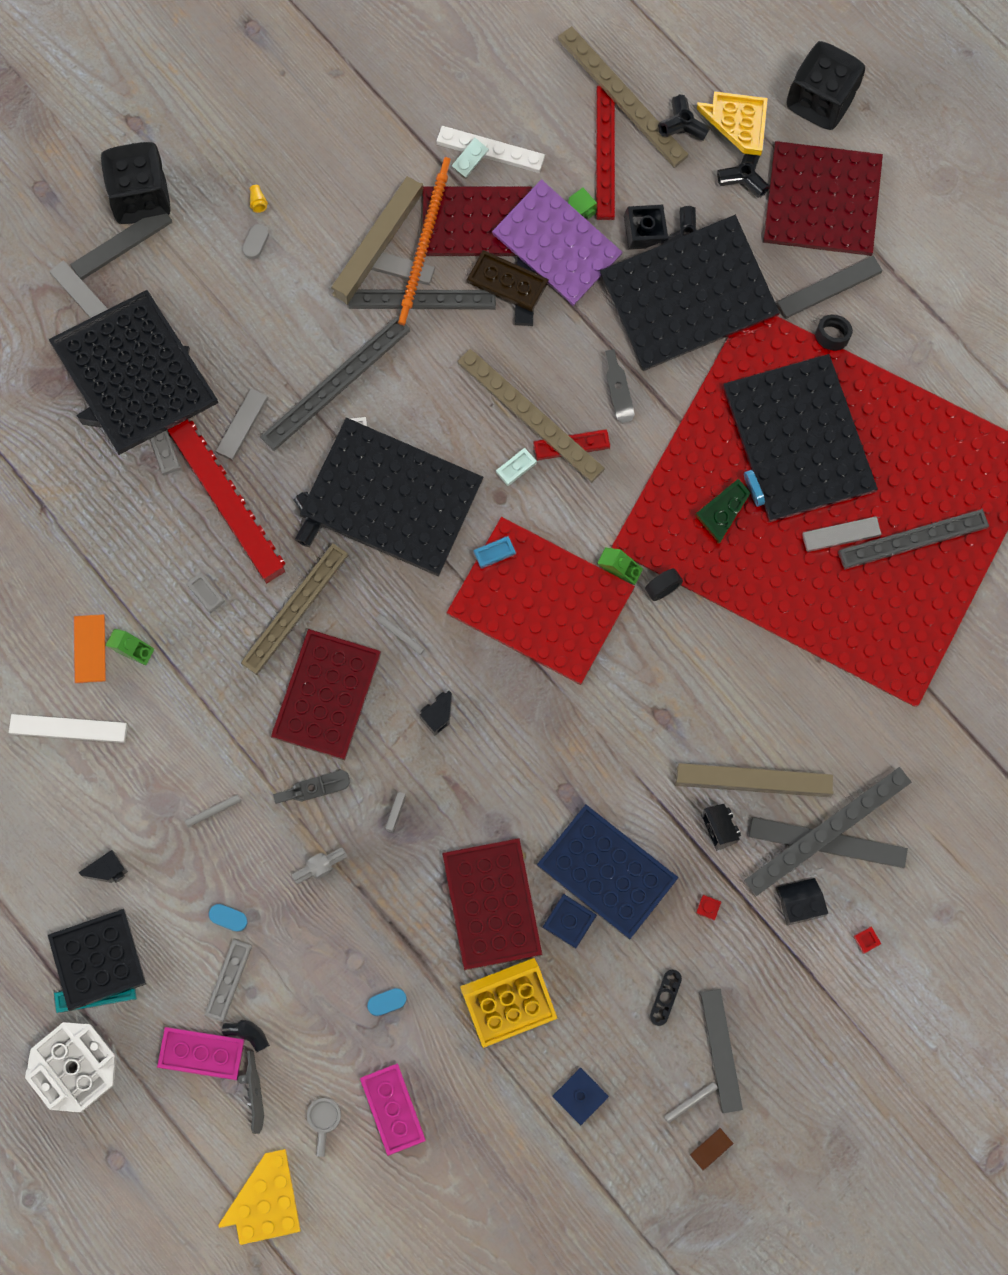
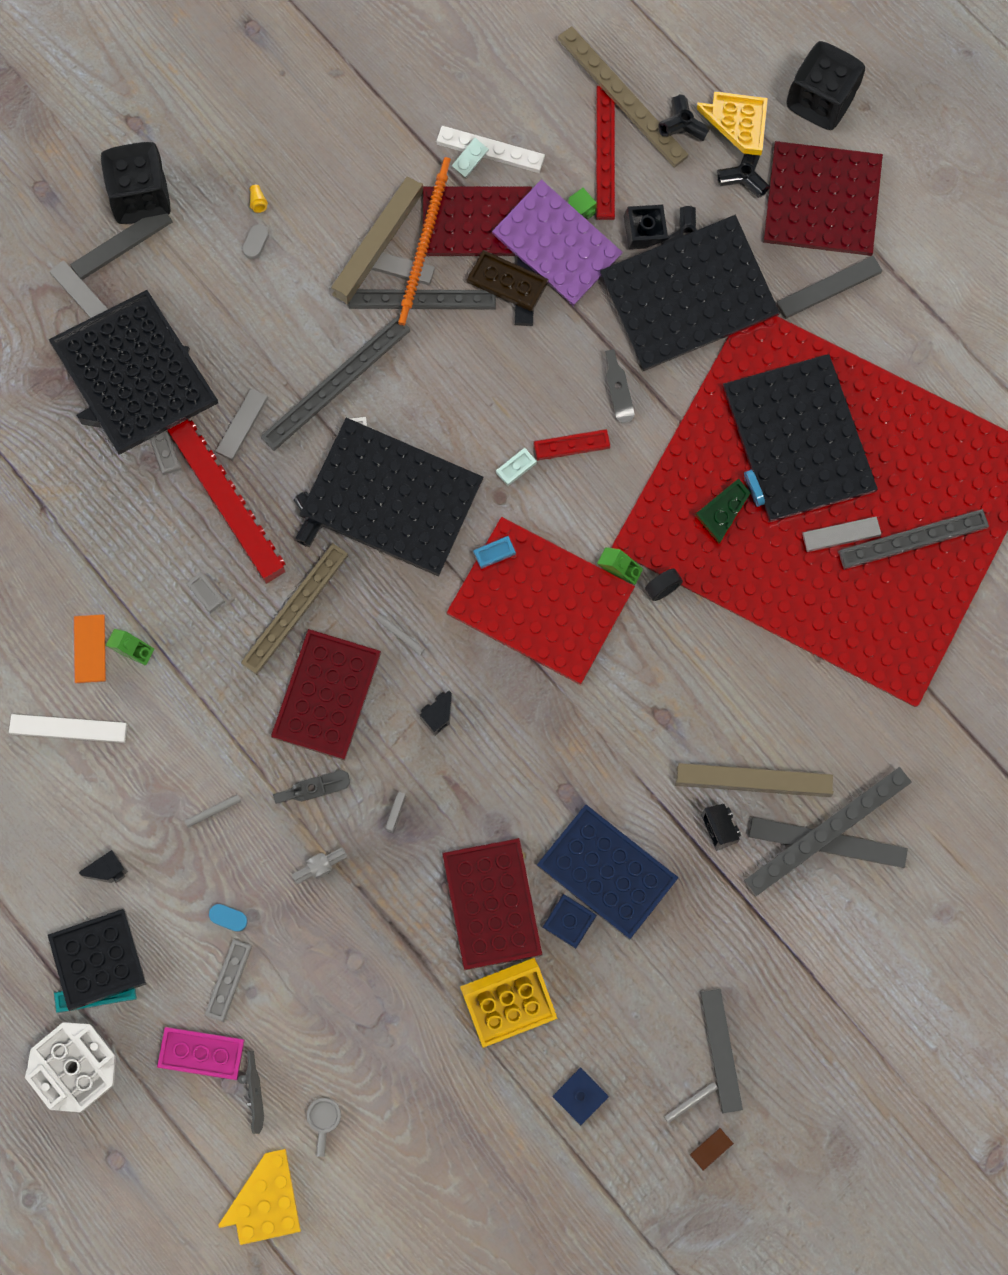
black arm [222,1020,270,1052] -> none
dark pink plate [360,1063,426,1156] -> none
dark azure tile [367,988,407,1016] -> none
dark tan plate [458,348,605,483] -> none
black beam [650,970,682,1026] -> none
red plate [696,895,721,921] -> none
black slope [777,878,828,926] -> none
black tyre [815,314,853,351] -> none
red plate [853,926,881,954] -> none

